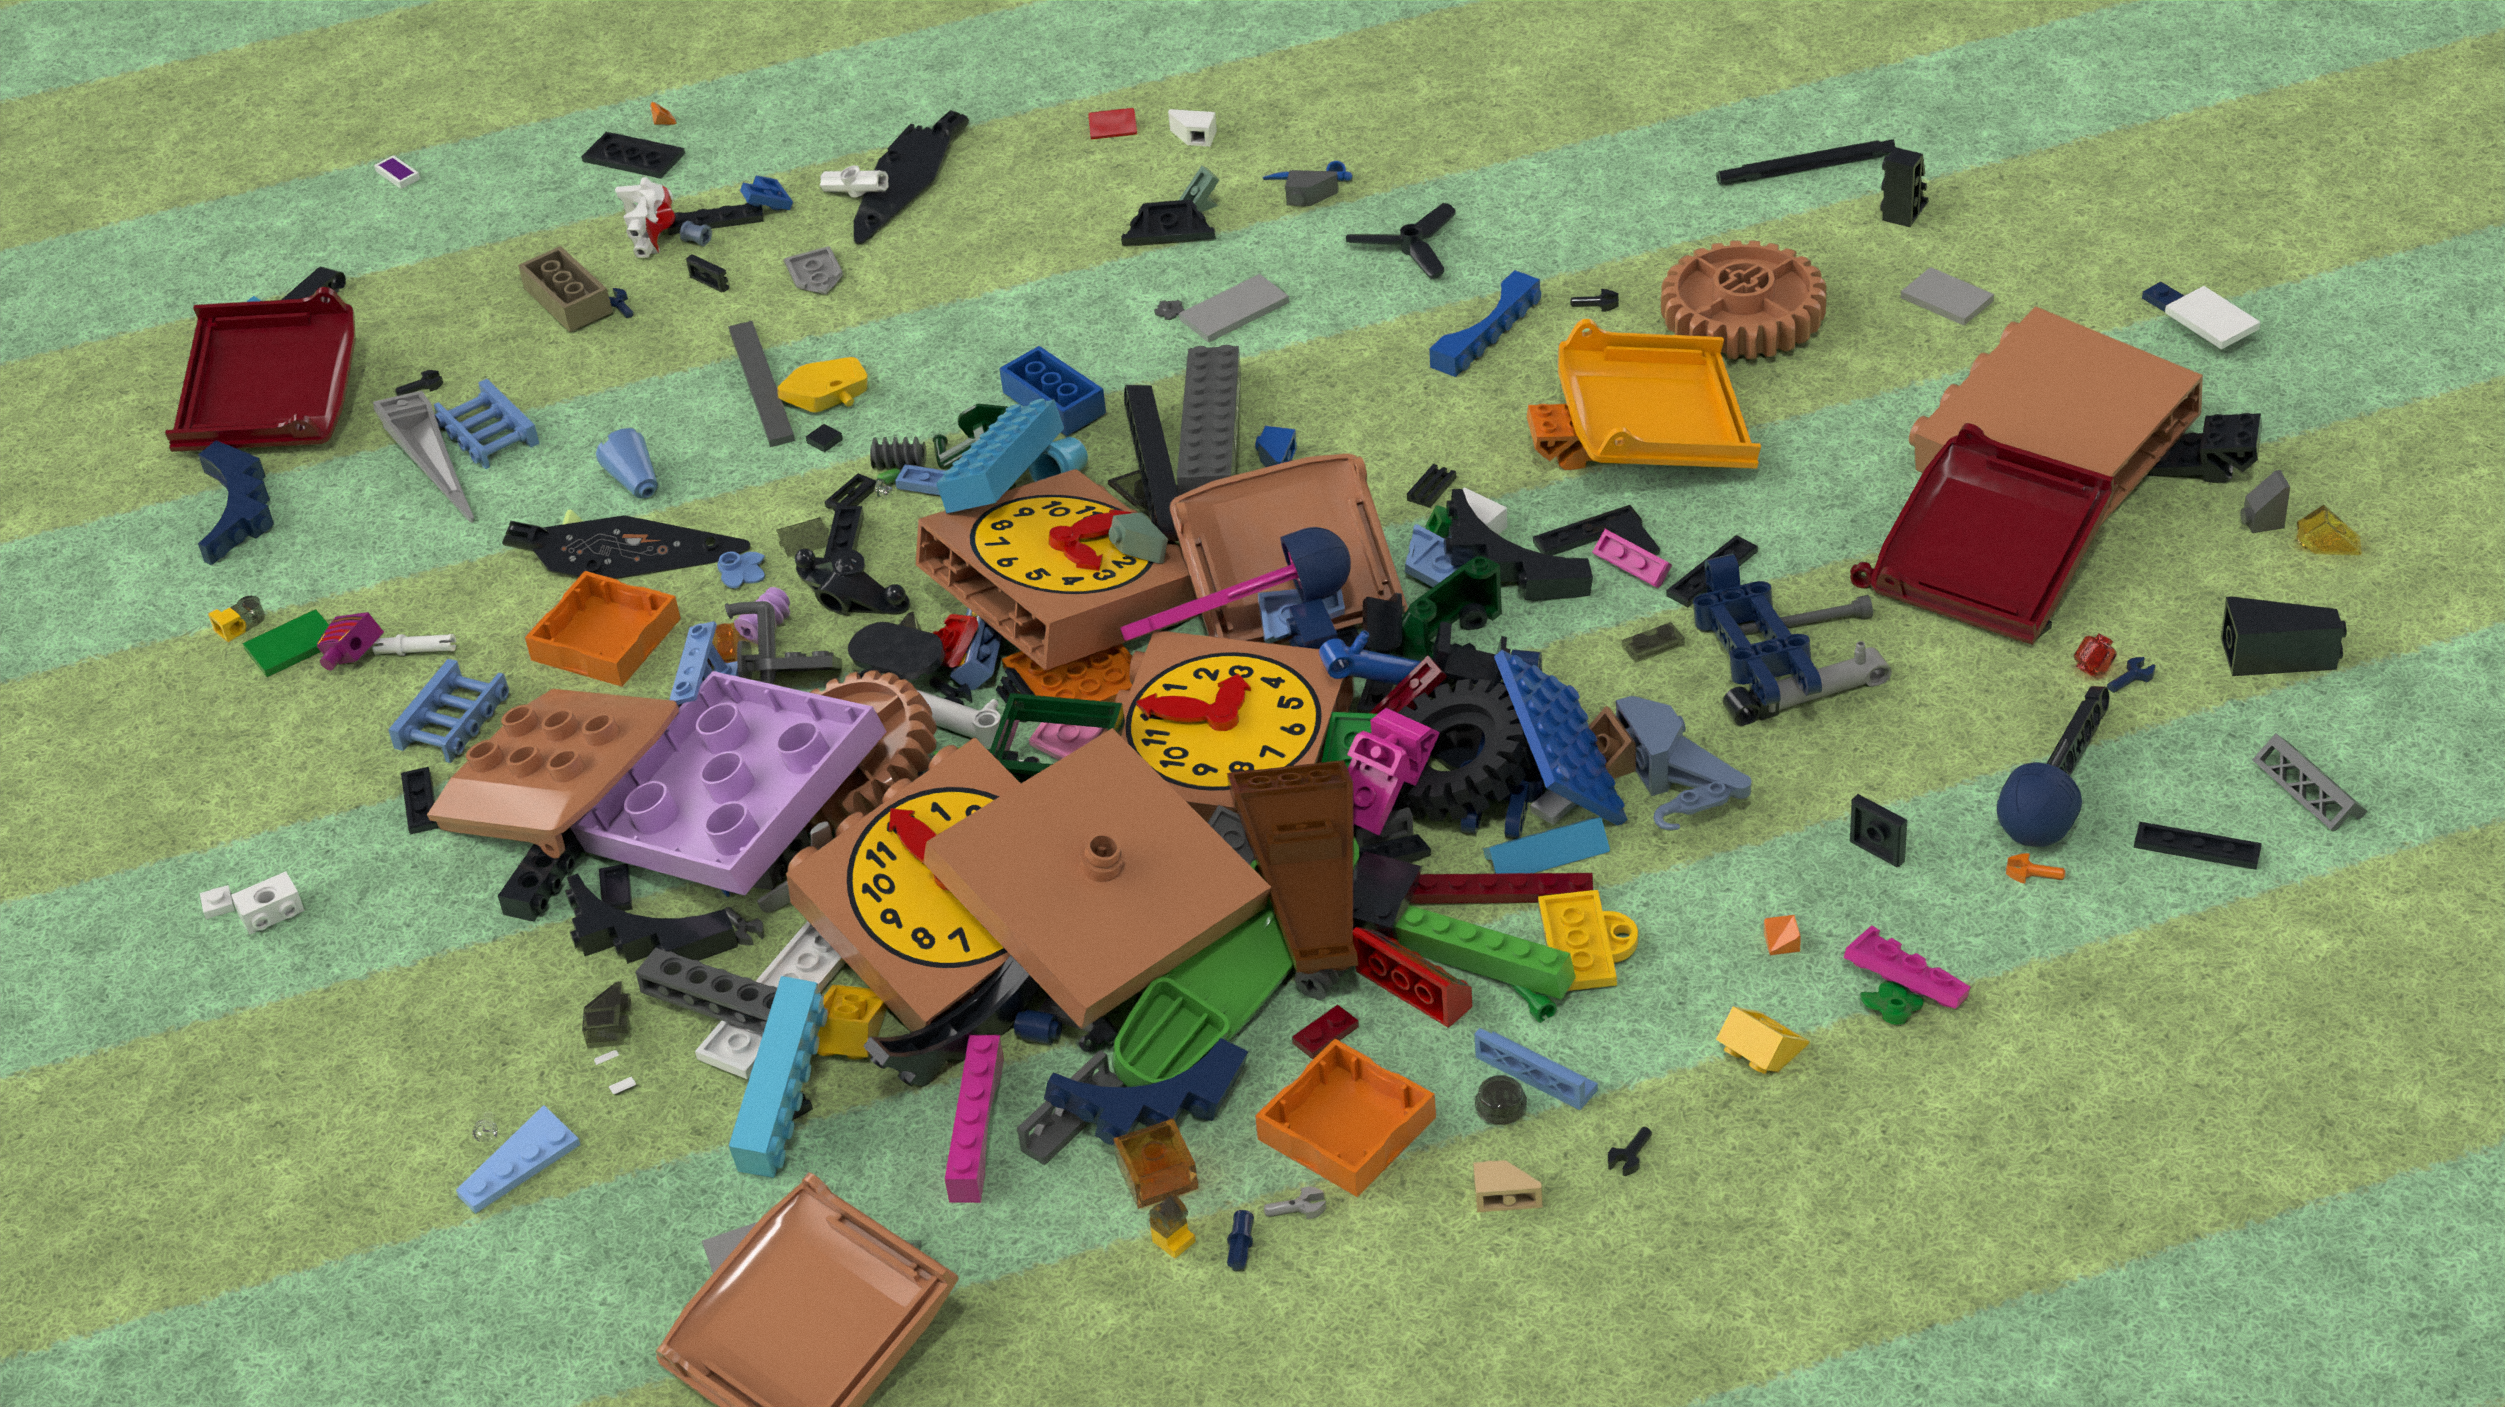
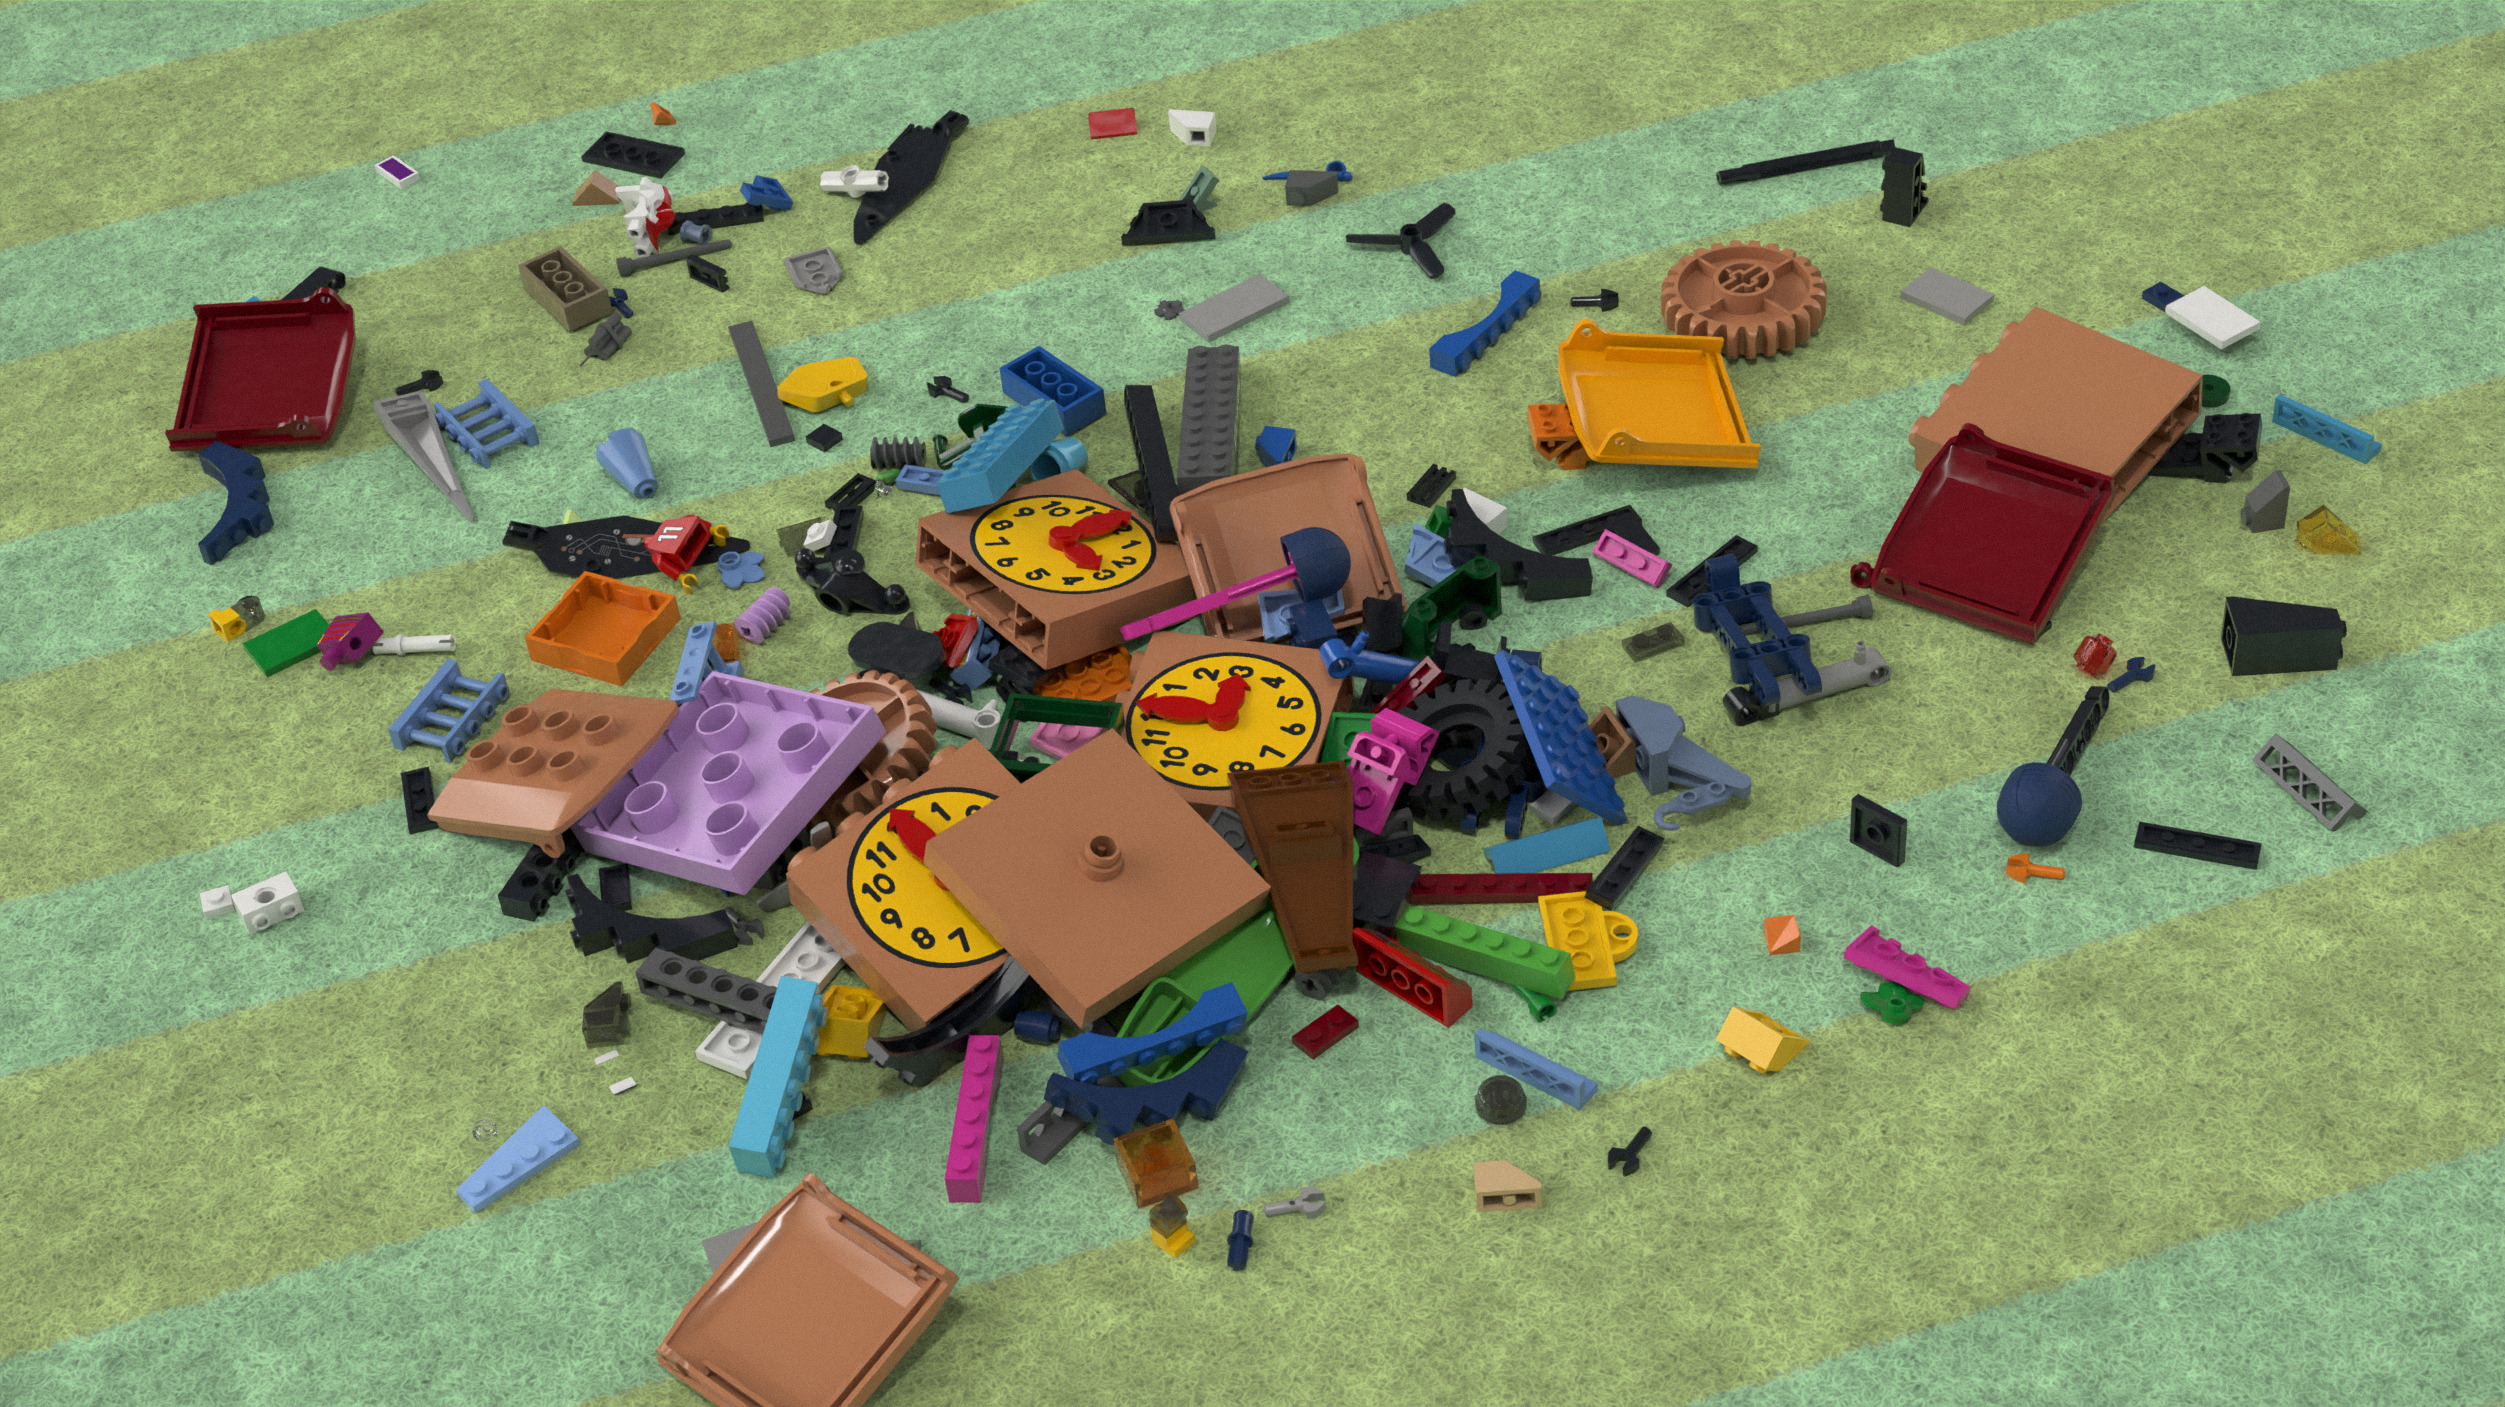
dark grey plate [725,601,842,684] -> none
sand green slope [1109,512,1168,564] -> none
orange tile [1255,1039,1436,1197] -> none
none -> medium nougat slope [572,170,621,206]
none -> dark grey piece [579,312,632,367]
none -> dark grey piece [616,239,732,277]
none -> red torso [645,515,729,594]
none -> white plate [803,519,837,551]
none -> black bar [927,376,969,403]
none -> black plate [988,643,1067,691]
none -> blue arch [1057,982,1248,1084]
none -> black tile [1584,826,1664,911]
none -> dark green piece [2202,375,2231,408]
none -> dark azure fence [2272,394,2382,464]

